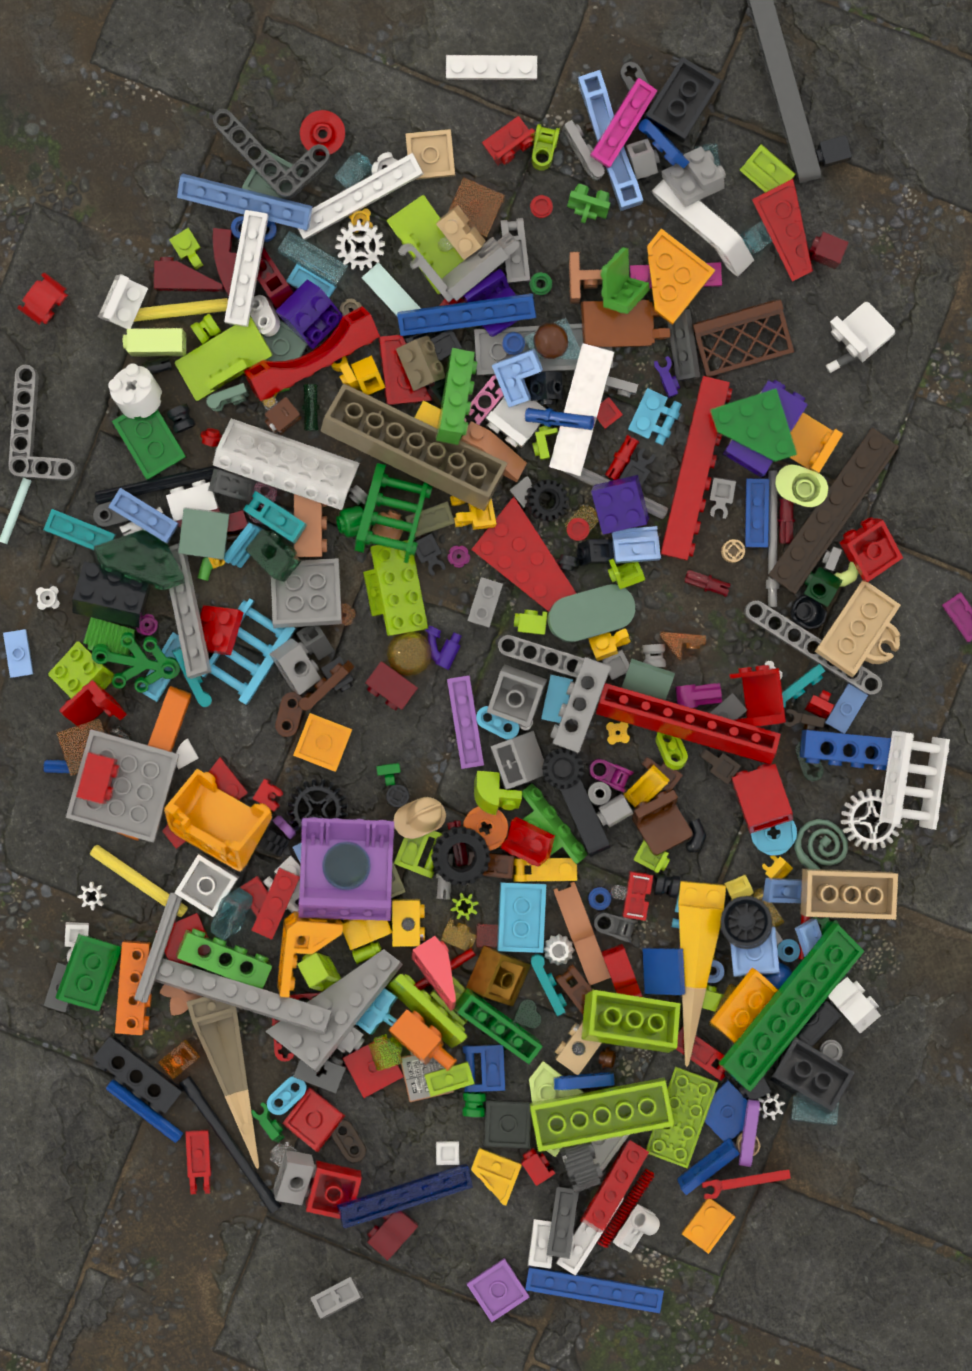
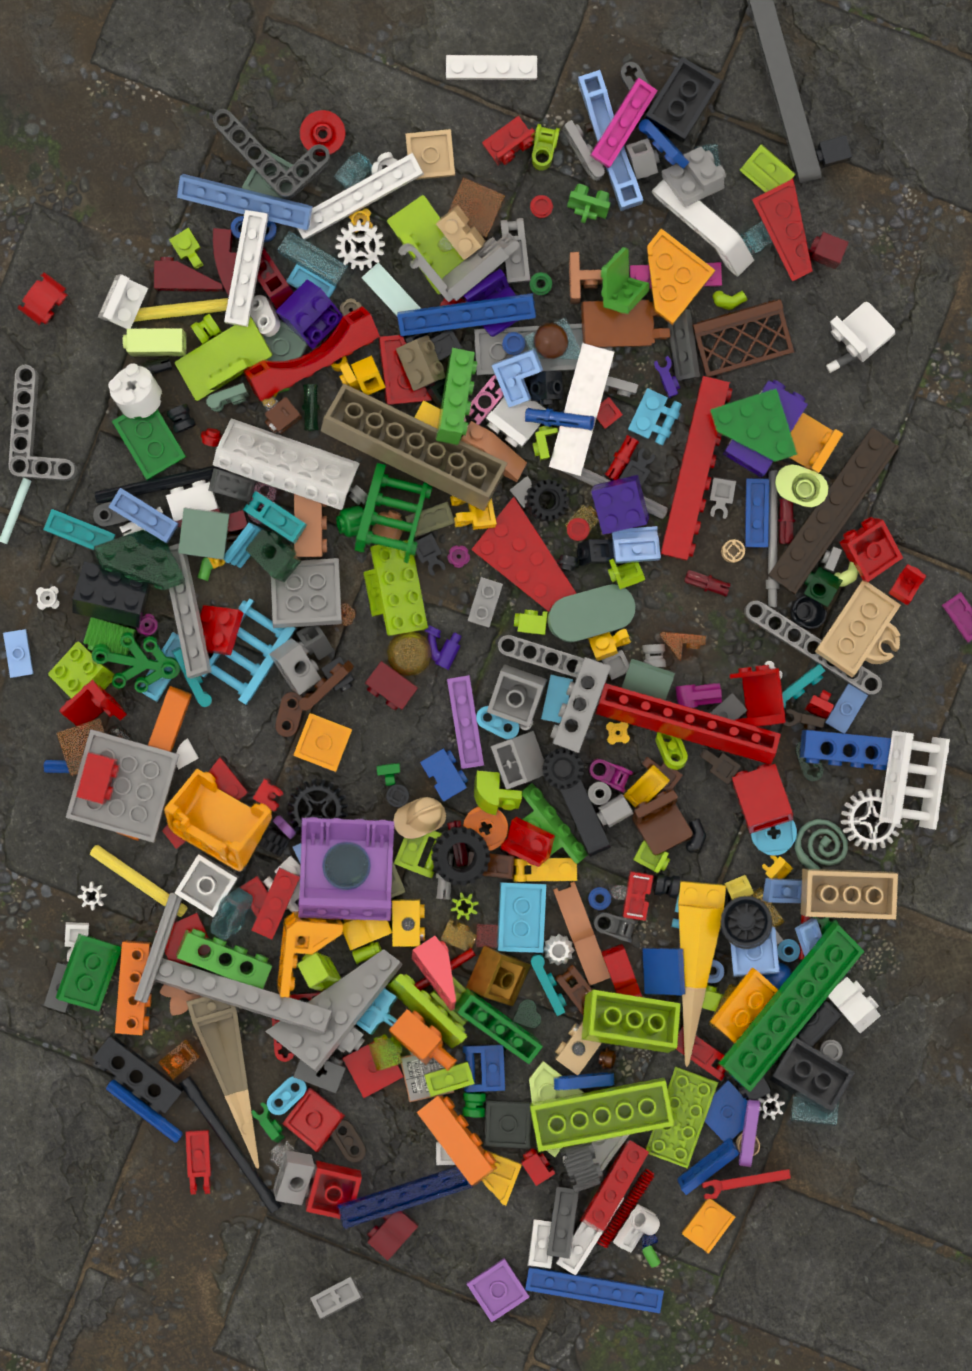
none -> orange brick [417,1095,497,1186]
none -> blue brick [420,748,468,802]
none -> arm [642,1234,660,1267]
none -> lime arm [712,291,747,310]
none -> red bracket [888,564,926,606]

